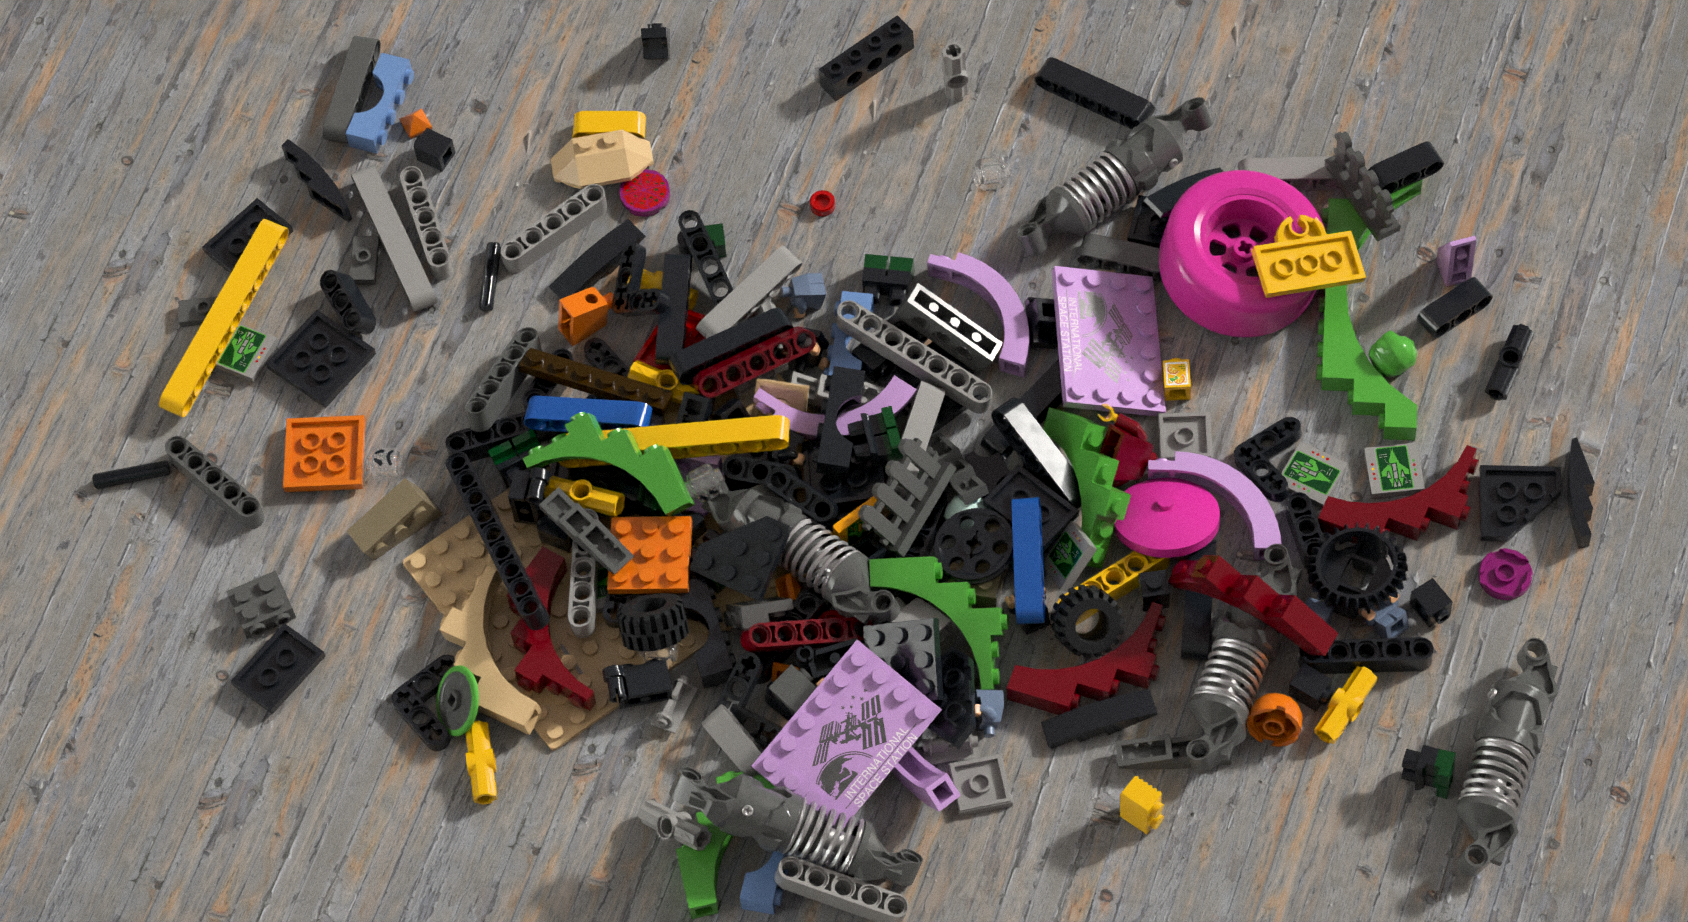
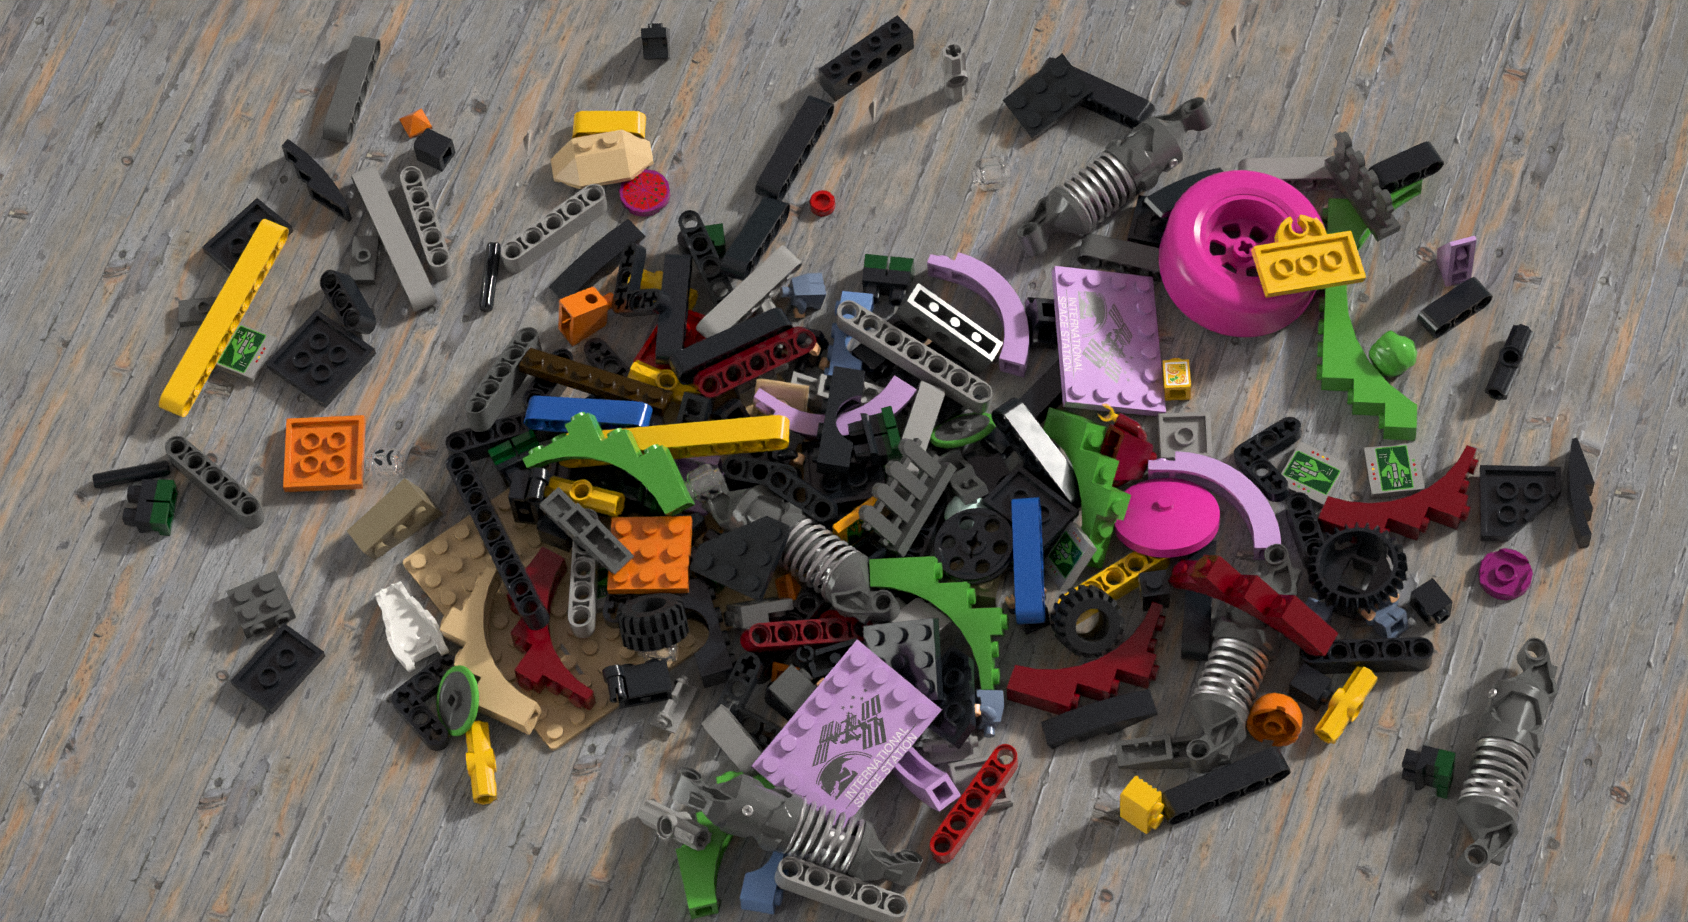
medium blue arch [345,53,414,154] -> none
none -> hips [122,479,179,536]
none -> white animal [375,581,449,673]
none -> black beam [720,196,790,281]
none -> black beam [755,95,834,201]
none -> dark grey wheel [930,413,995,448]
none -> red beam [930,744,1018,864]
none -> black plate [1003,53,1094,140]
none -> black beam [1161,746,1291,825]

